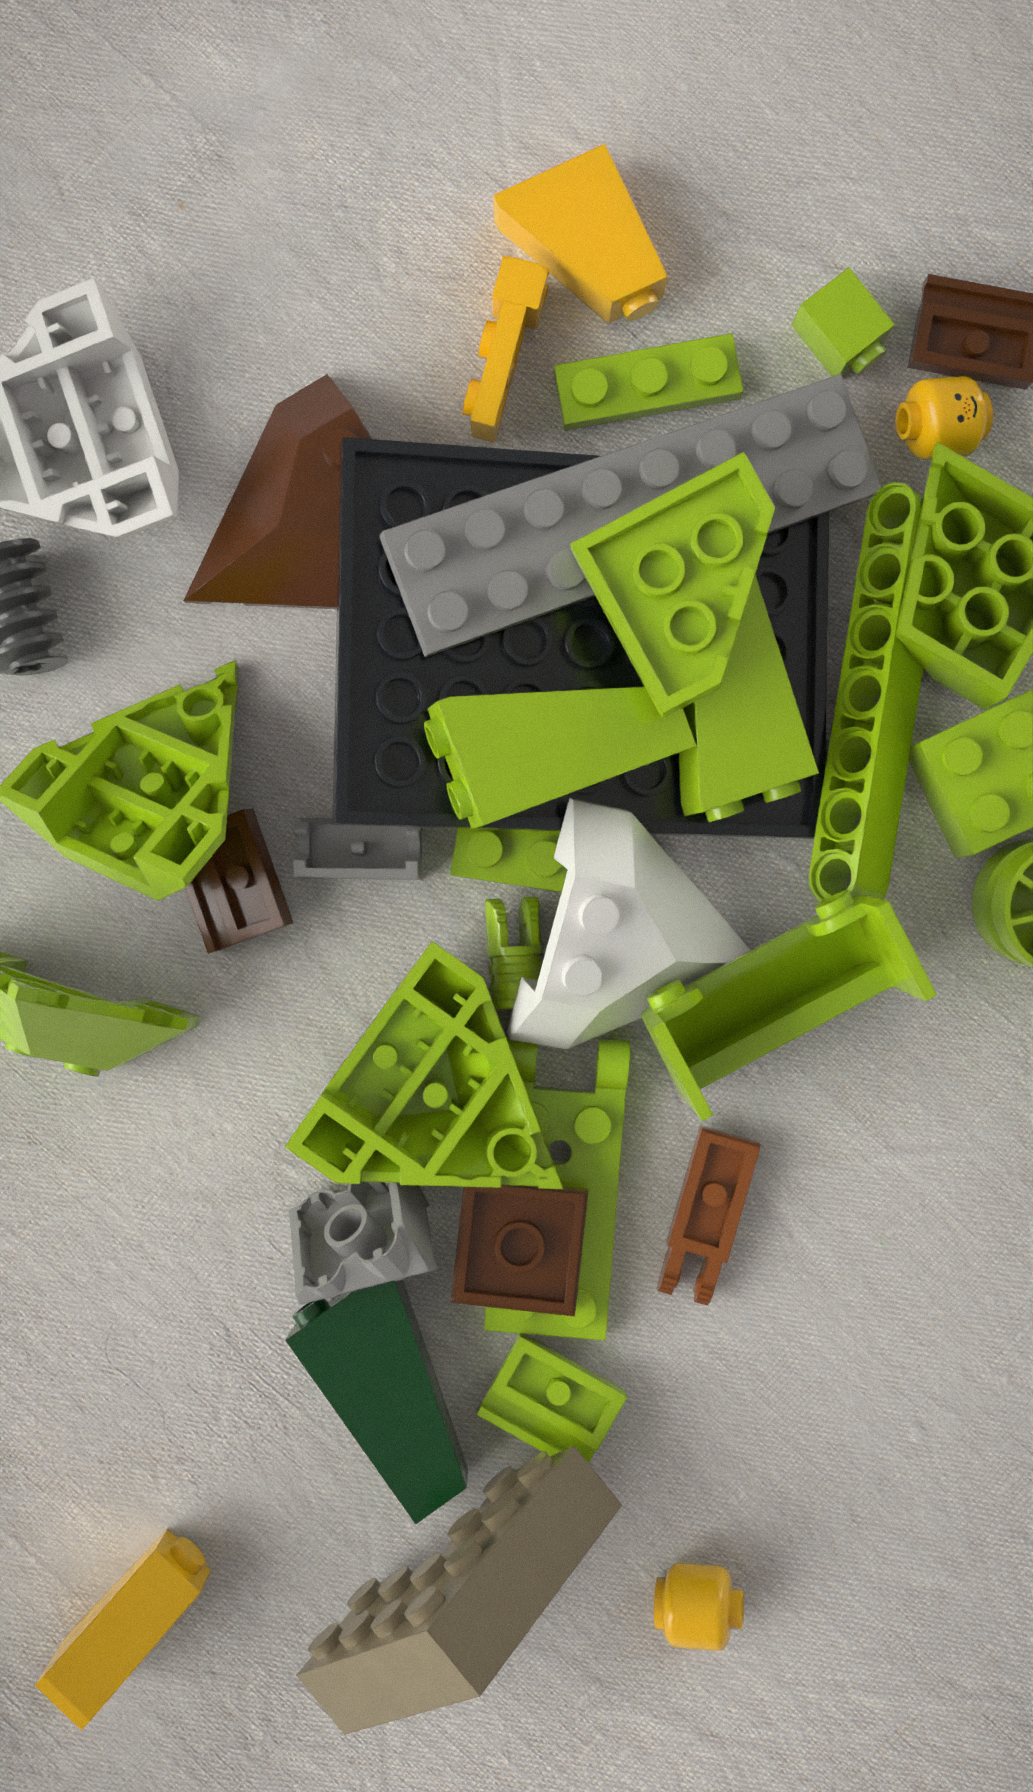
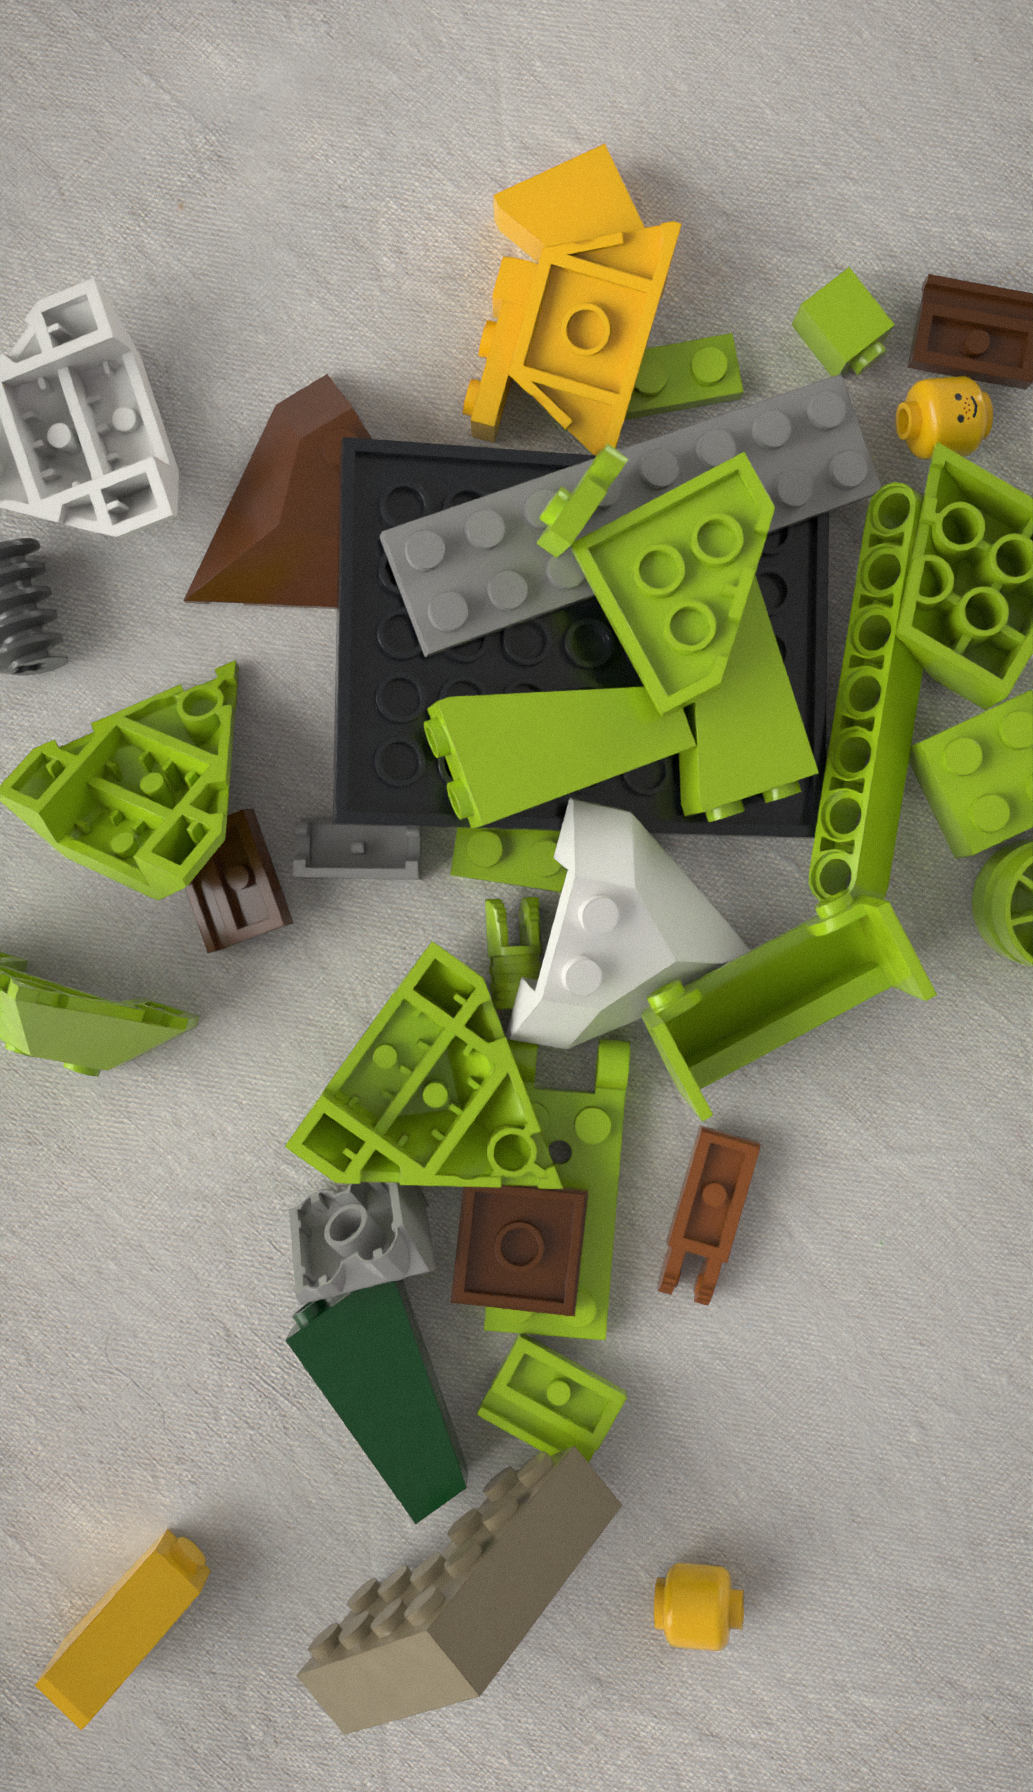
none -> yellow wing [508,221,682,455]
none -> lime plate [536,443,629,558]

